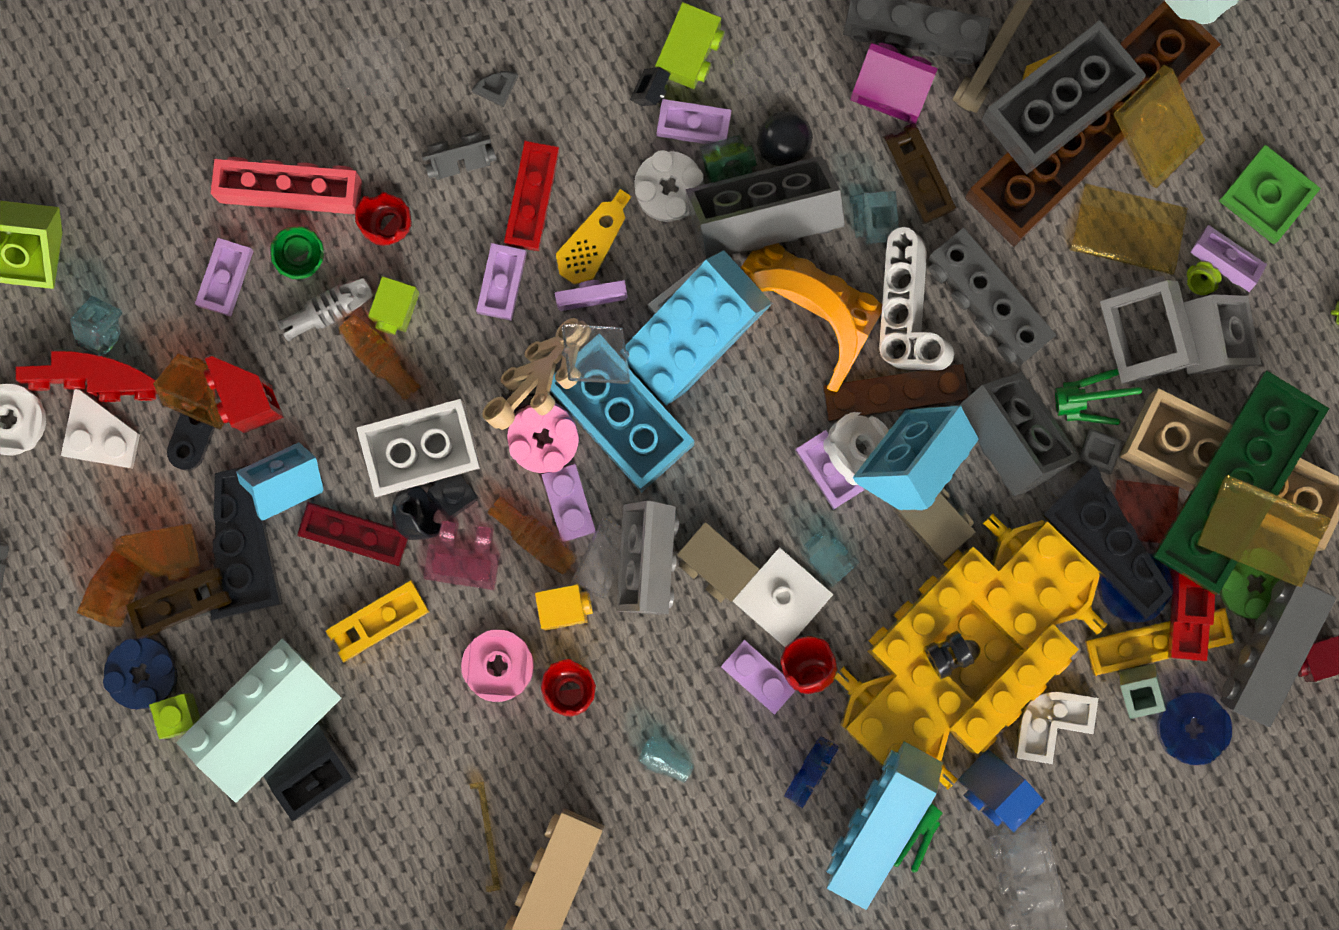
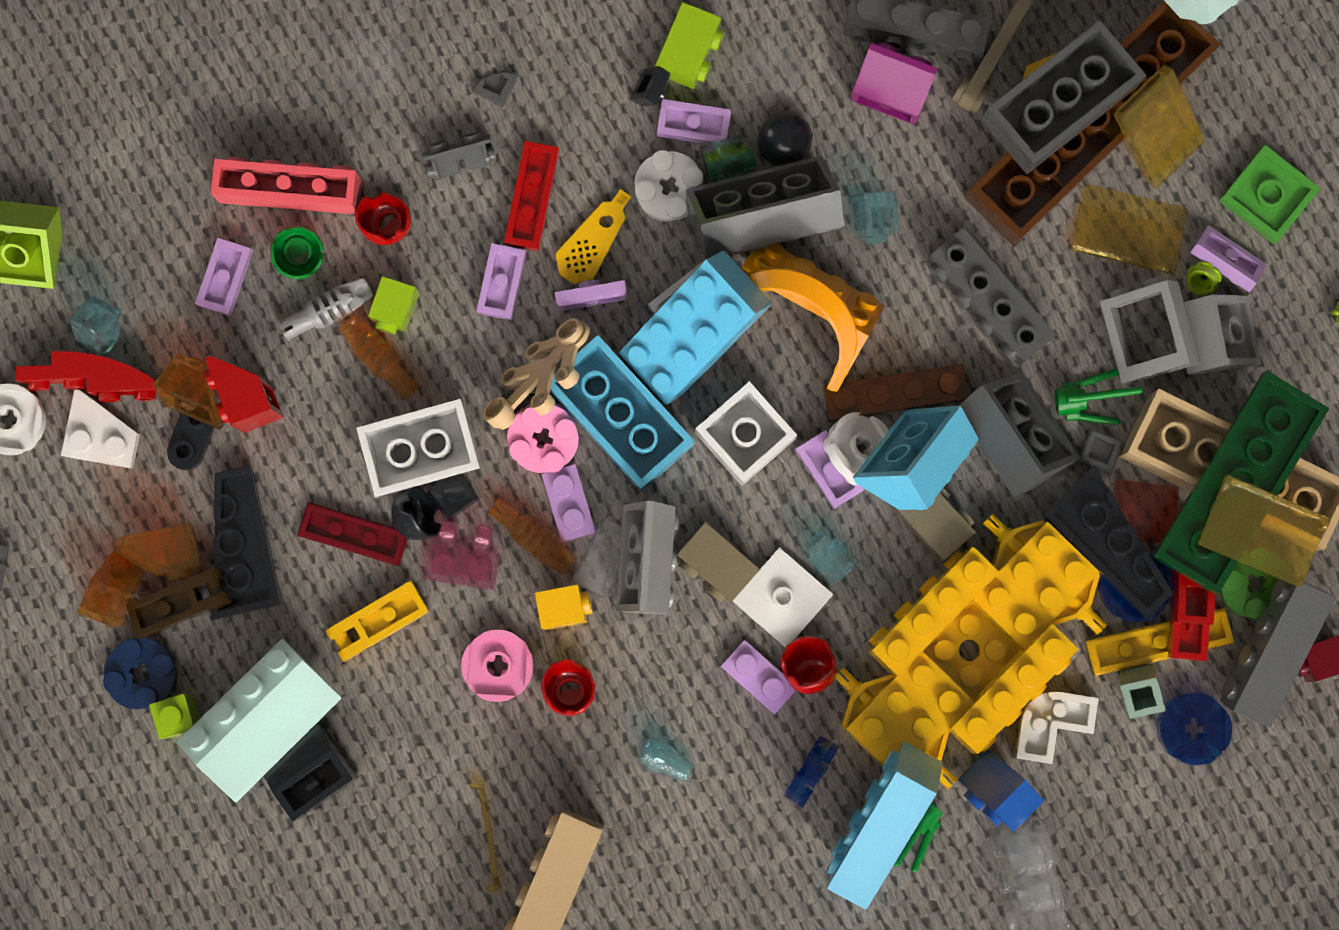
medium azure panel [236,442,323,520] -> none
clear piece [562,324,630,384] -> none
white beam [879,227,954,370] -> none
dark brown plate [882,123,956,225] -> none
black wheel [924,631,974,680] -> none
none -> white brick [695,381,797,486]

